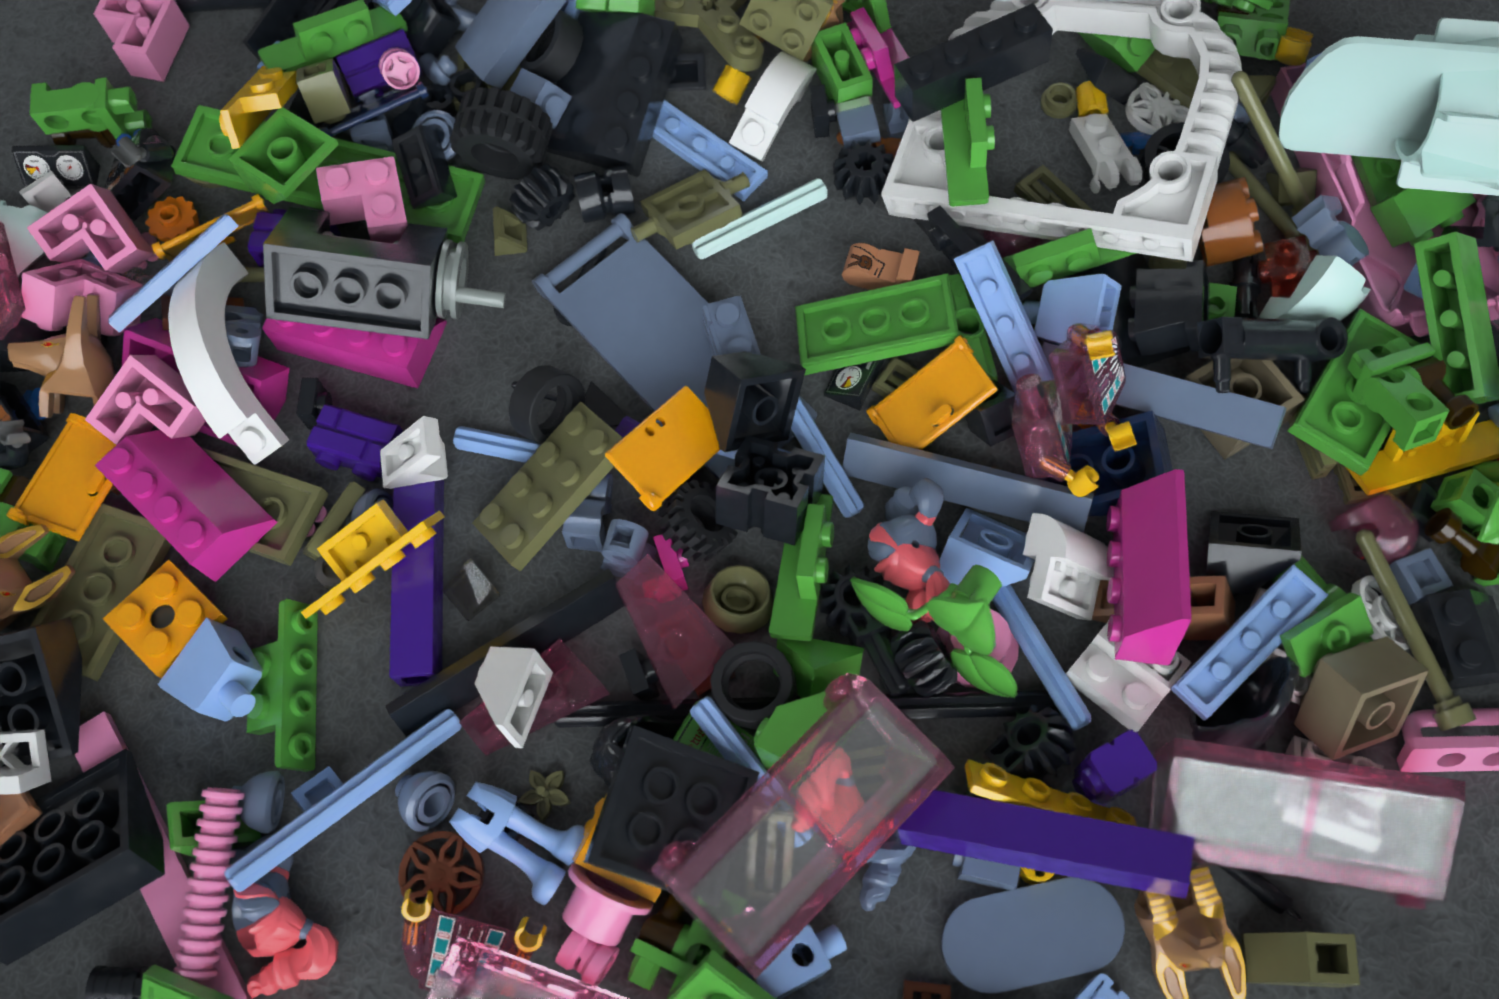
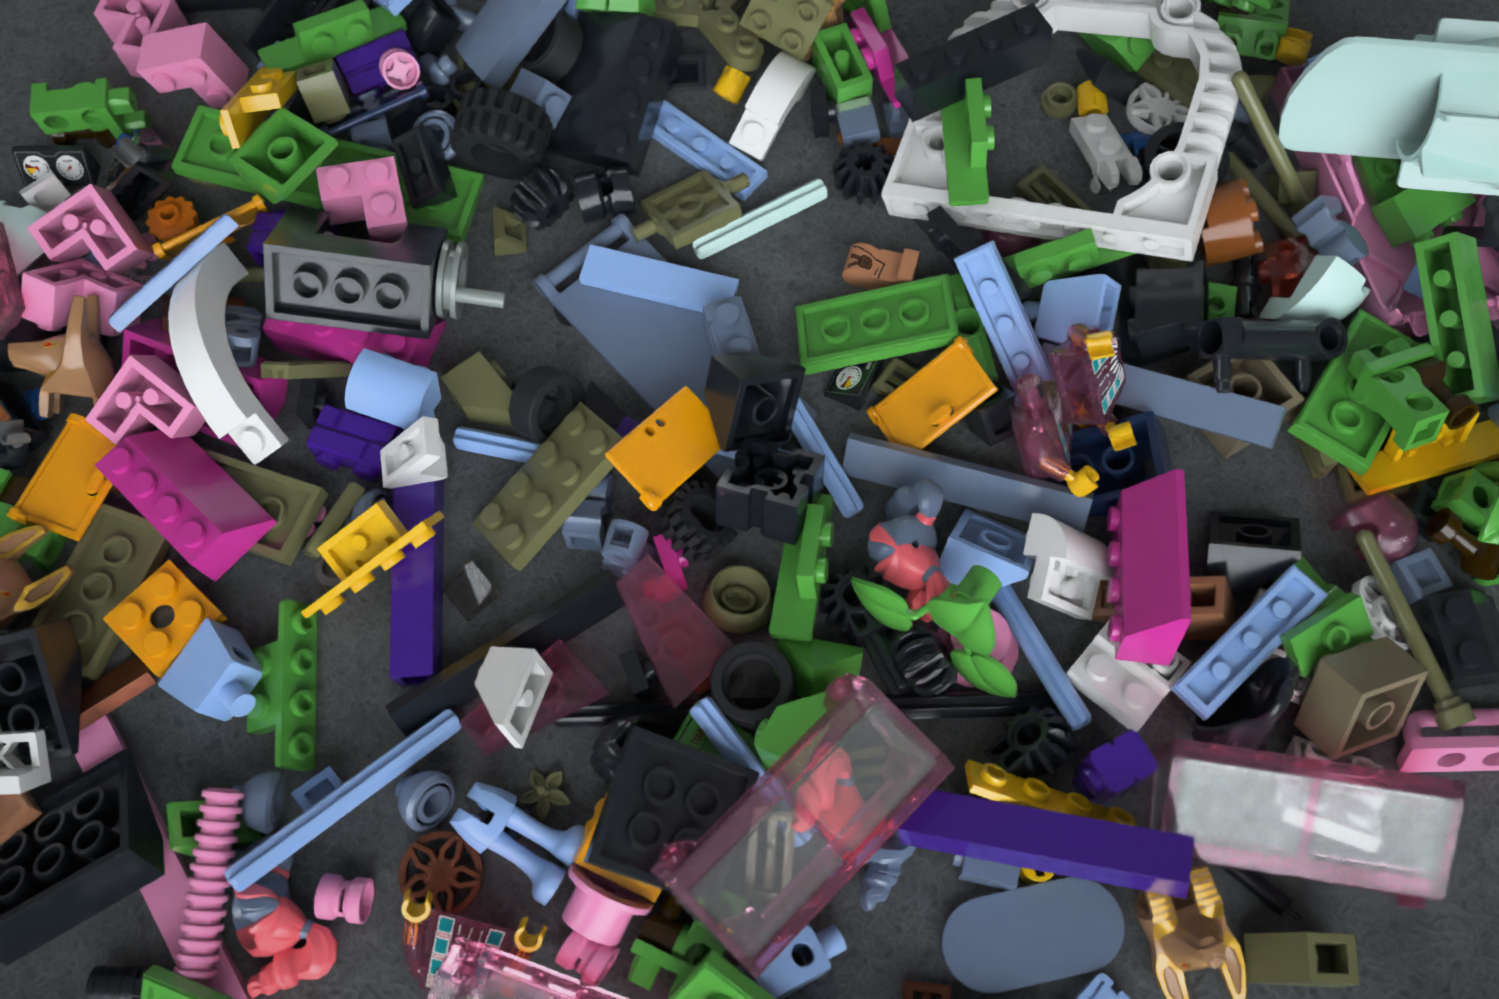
none -> copper tile [79,655,156,730]
none -> bright pink brick [136,22,249,108]
none -> olive tile [261,360,351,379]
none -> bright pink wheel [314,873,375,925]
none -> light blue brick [345,348,441,432]
none -> olive slope [440,351,514,426]
none -> light blue tile [579,244,739,313]

